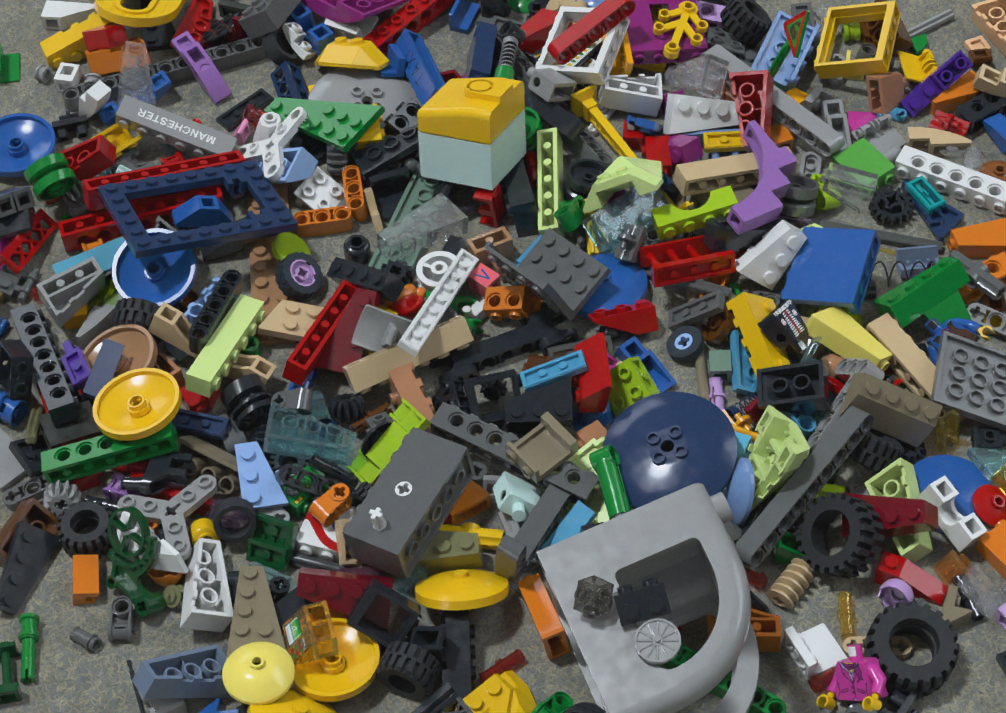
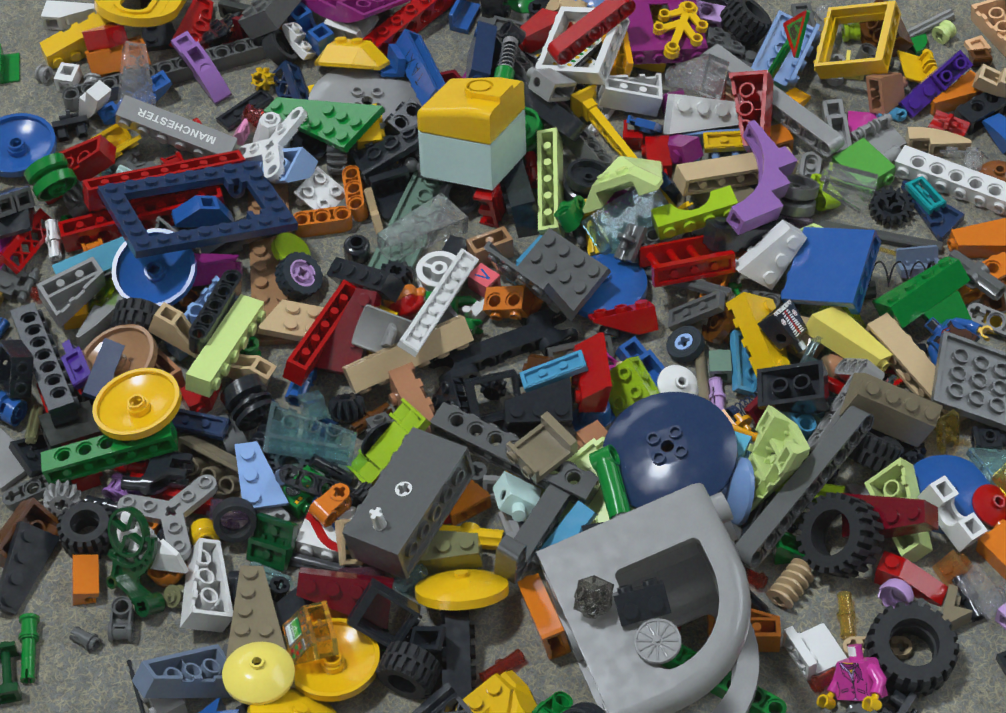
dark grey piece [271,388,313,417] -> none
light grey bracket [804,85,834,113] -> none
none -> white pin [45,219,62,261]
none -> magenta slope [192,253,243,287]
none -> yellow gear [251,67,275,91]
none -> white dish [657,365,698,395]
none -> yellowish green wheel [932,20,957,44]

